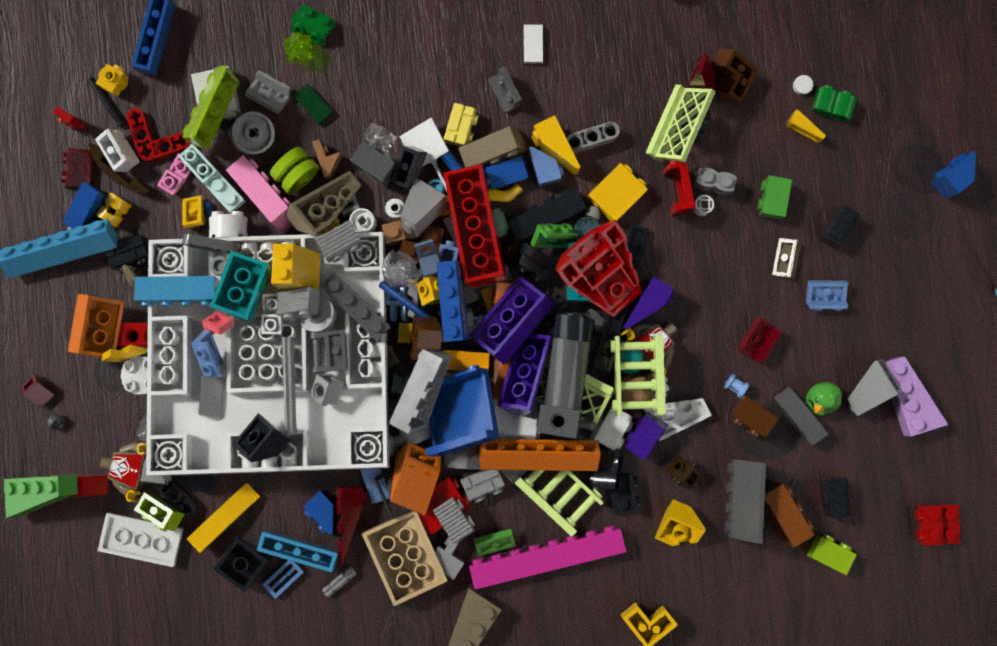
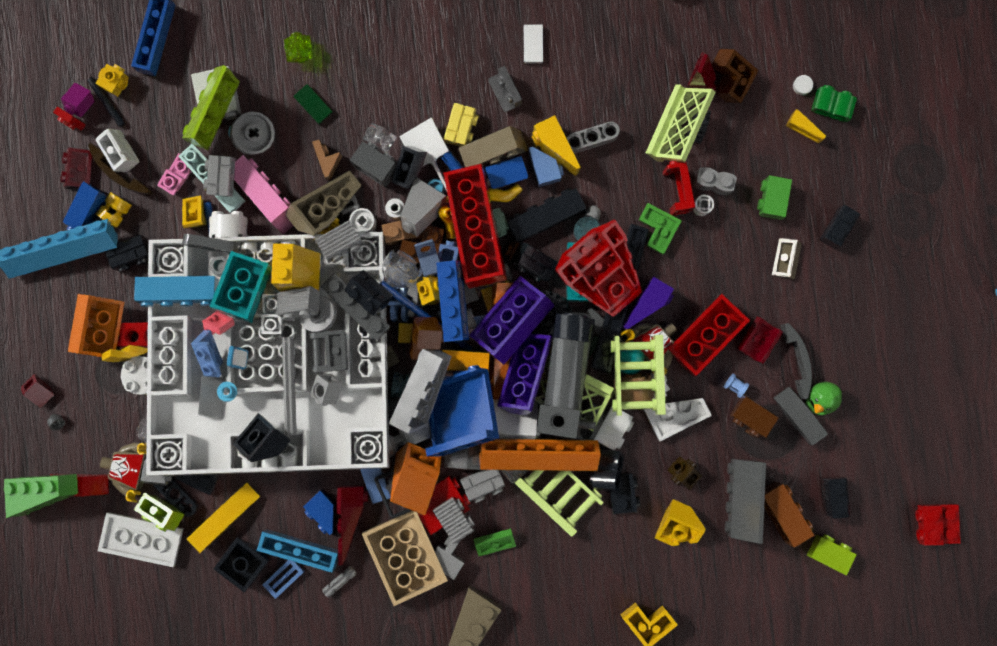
dark tan slope [122,264,144,290] -> none
red beam [127,108,191,162] -> none
light grey bracket [245,70,291,114] -> none
lime wheel [270,146,320,195] -> none
green bracket [291,4,336,47] -> none
dark pink brick [469,525,626,589] -> none
bright green bracket [530,223,578,248] -> none
yellow brick [587,163,648,221] -> none
dark purple brick [625,412,669,460] -> none
medium blue bracket [806,280,848,311] -> none
light grey slope [847,358,903,416] -> none
lavender wedge [885,356,948,437] -> none
blue slope [931,151,976,199] -> none
none -> magenta brick [61,83,95,118]
none -> light grey brick [203,155,235,197]
none -> medium azure plate [217,382,238,402]
none -> slope [226,346,249,370]
none -> black brick [344,270,393,316]
none -> yellow arm [438,206,456,239]
none -> bright green plate [638,203,682,255]
none -> red slope [668,294,750,377]
none -> dark grey slope [780,323,812,399]

